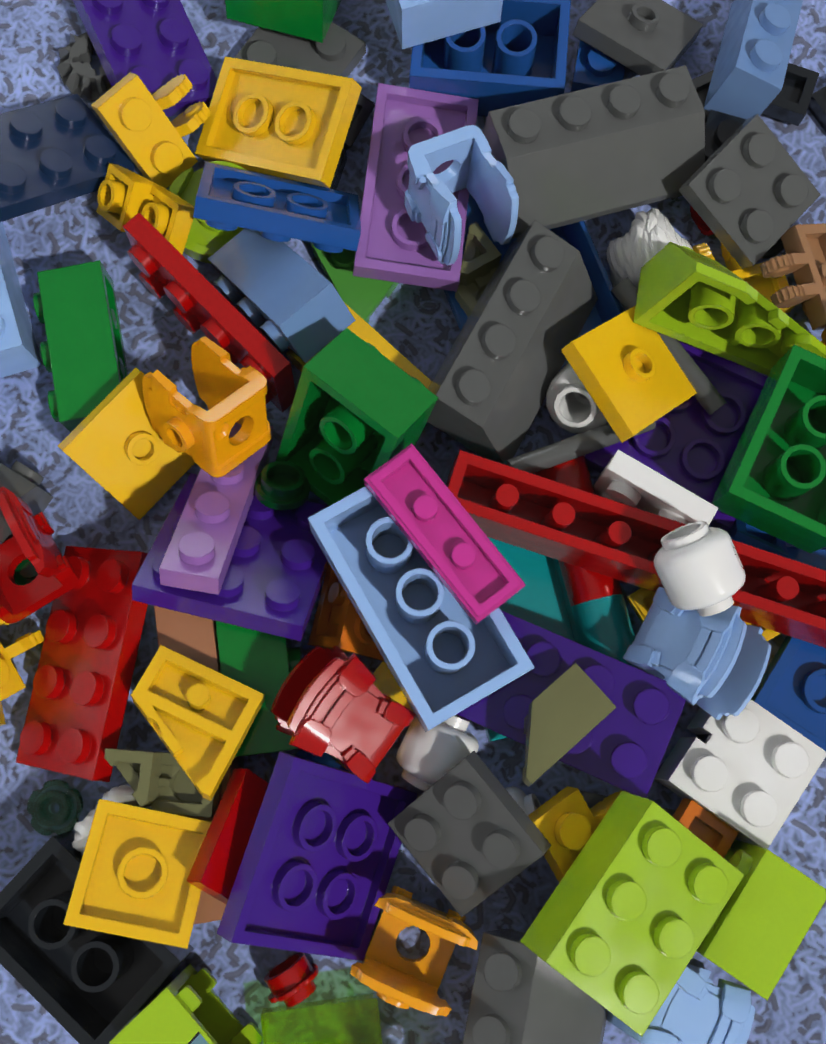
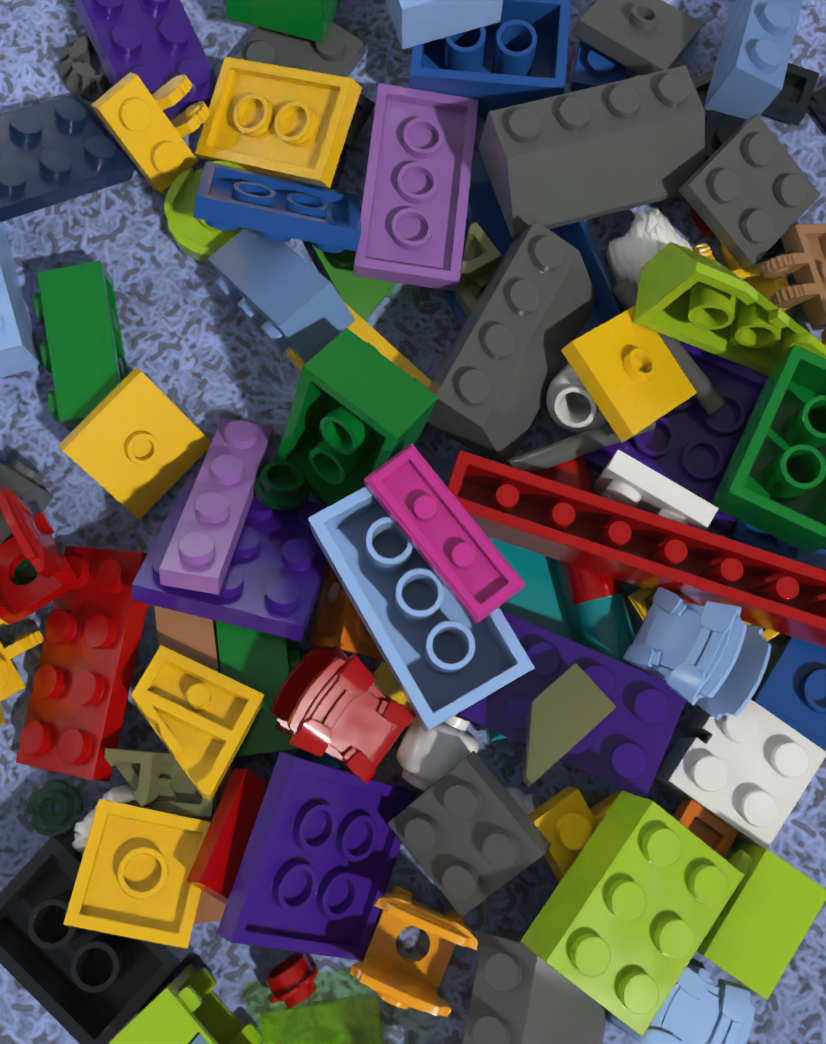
yellow slope [96,163,194,255] -> none
red plate [123,213,296,413] -> none
light orange piece [142,336,271,478] -> none
light blue piece [404,125,519,266] -> none
white head [653,521,746,617] -> none

